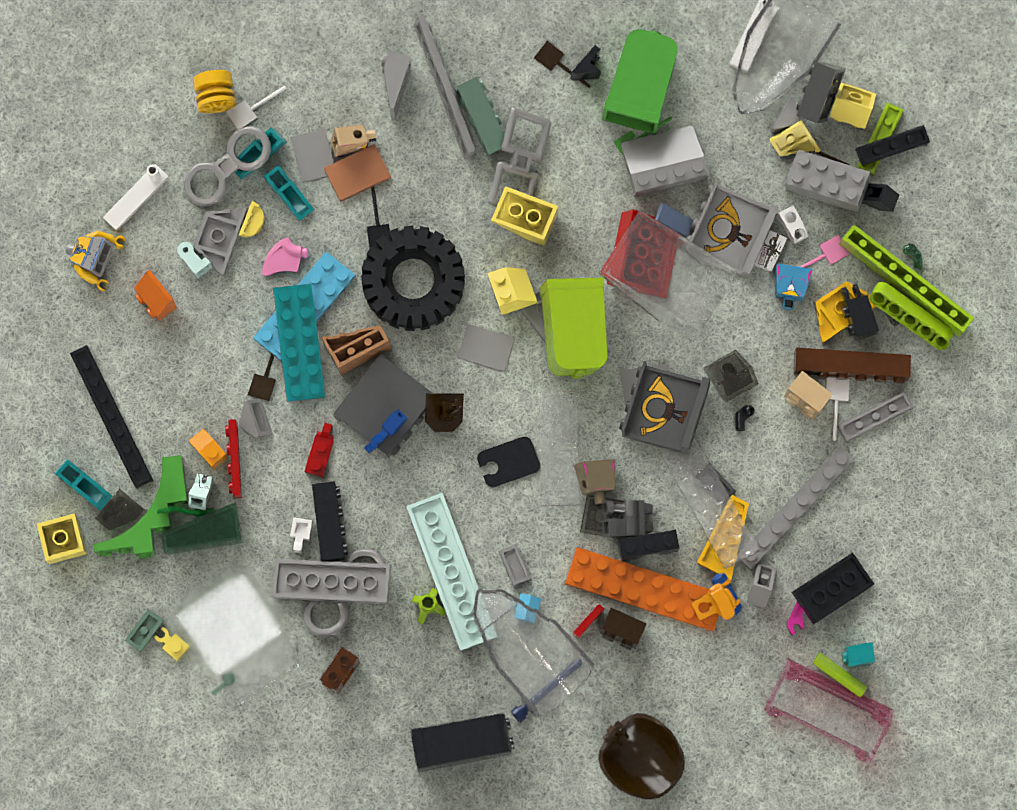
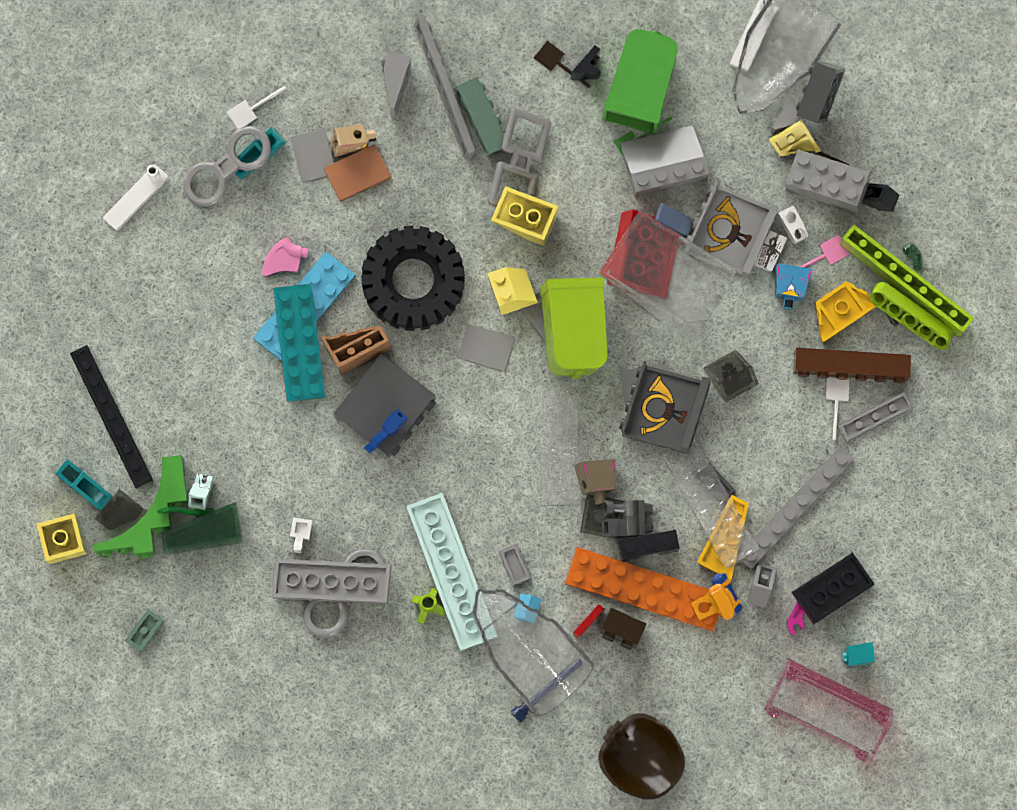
torso [66,231,125,292] -> none
orange slope [134,270,177,321] -> none
light yellow plate [154,627,190,661] -> none
light aqua leg [177,242,212,279] -> none
clear windscreen [177,571,306,711] -> none
light orange slope [189,429,228,470] -> none
yellow wheel [193,70,237,114] -> none
light grey wing [193,206,248,276] -> none
sand green hand [212,672,235,696] -> none
red plate [225,419,242,499] -> none
light yellow plate [239,201,265,238] -> none
light grey slope [239,399,273,437] -> none
dark brown piece [248,353,276,401] -> none
teal slope [262,165,314,221] -> none
red hinge [304,423,334,478] -> none
black brick [312,481,348,562] -> none
reddish brown panel [320,647,360,695] -> none
black piece [367,186,390,248] -> none
black piece [411,713,515,773] -> none
dark brown piece [425,393,464,432] -> none
black piece [477,437,540,487] -> none
black arm [735,405,755,431] -> none
tan brick [784,371,833,419] -> none
lime tile [813,652,868,698] -> none
light yellow slope [829,82,876,129] -> none
black hinge [841,284,879,341] -> none
black tile [855,125,930,166] -> none
lime tile [857,102,904,176] -> none

